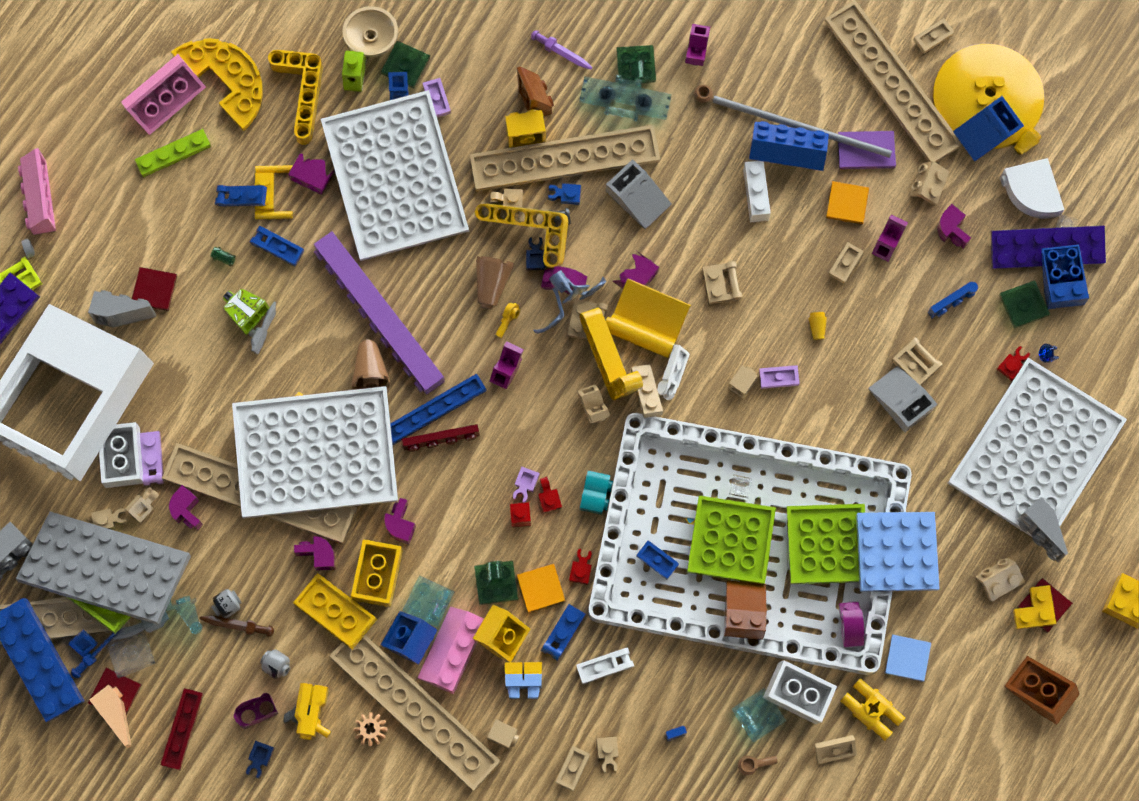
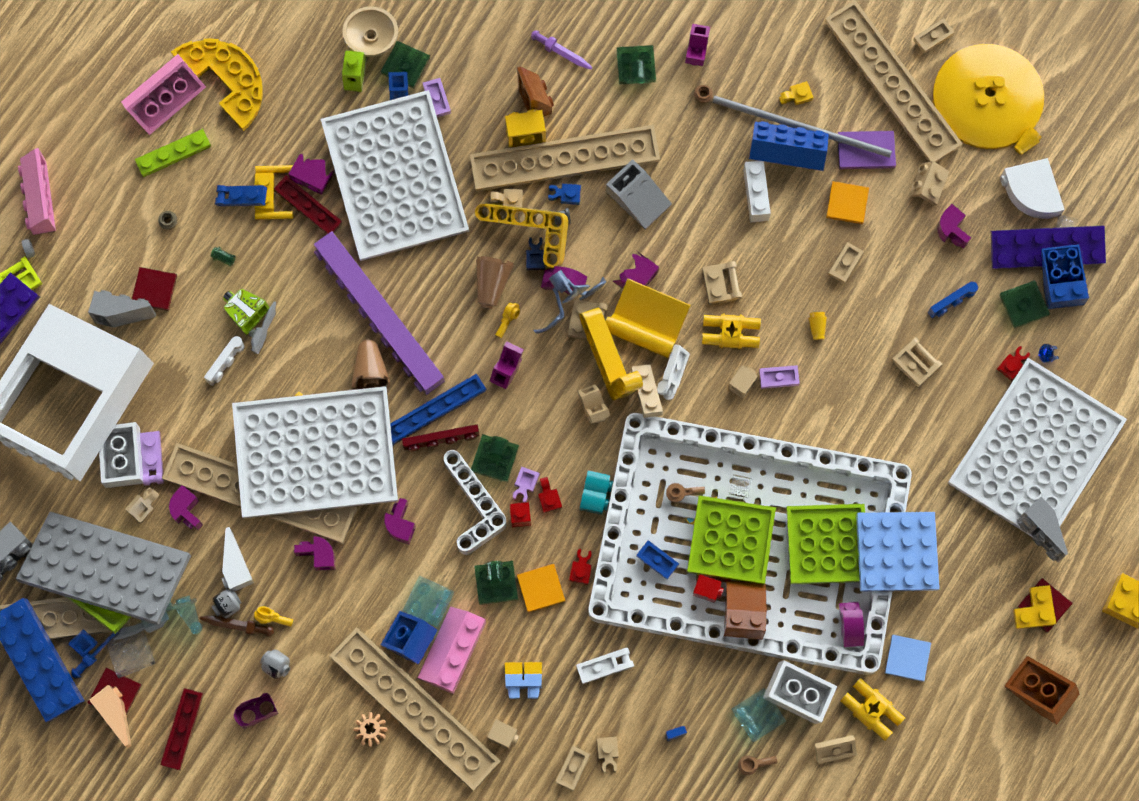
tan plate [91,508,128,529] -> none
dark blue plate [246,740,275,779] -> none
blue plate [250,226,304,267] -> none
yellow beam [268,50,323,145] -> none
yellow piece [283,683,331,740] -> none
yellow tile [293,573,377,650] -> none
yellow brick [351,539,403,607] -> none
yellow brick [473,605,530,662] -> none
blue plate [541,604,586,661] -> none
clear light blue piece [579,75,672,121] -> none
light grey slope [868,366,937,432] -> none
magenta brick [871,214,908,262] -> none
blue slope [953,96,1024,162] -> none
tan bracket [976,558,1025,601] -> none
none -> dark tan plate [158,211,177,230]
none -> white plate [204,336,244,386]
none -> white slope [221,527,254,591]
none -> yellow plate [254,606,293,627]
none -> dark red plate [274,176,343,234]
none -> white beam [444,450,506,555]
none -> clear green plate [471,434,519,483]
none -> medium nougat plate [666,483,705,503]
none -> red brick [693,574,724,603]
none -> yellow pin [702,313,761,350]
none -> yellow plate [779,81,814,106]

